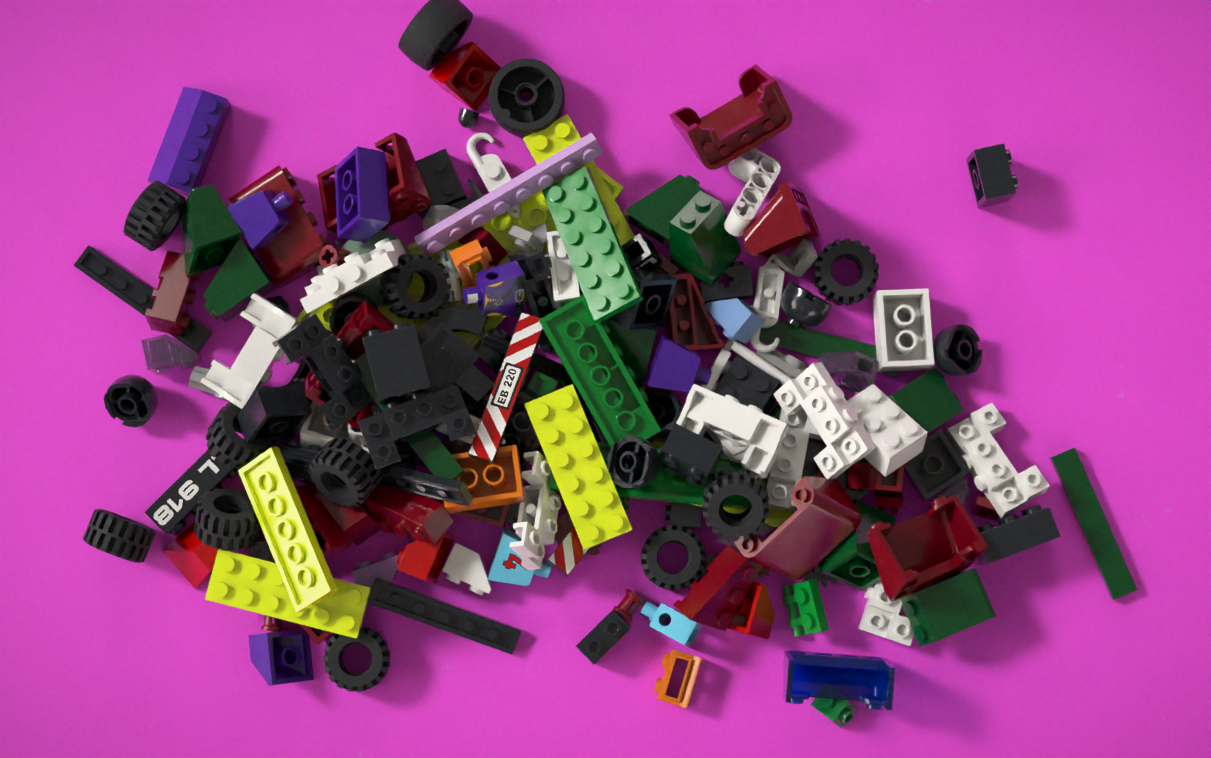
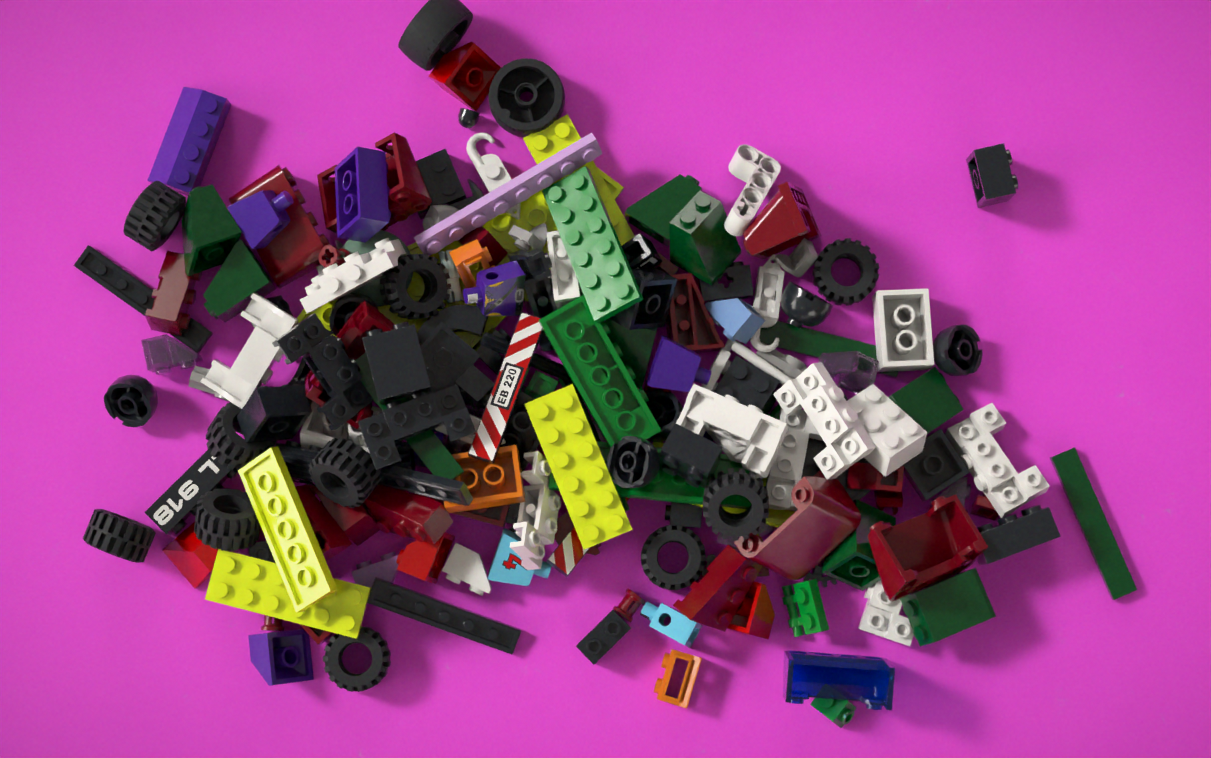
dark red windscreen [669,64,793,170] -> none

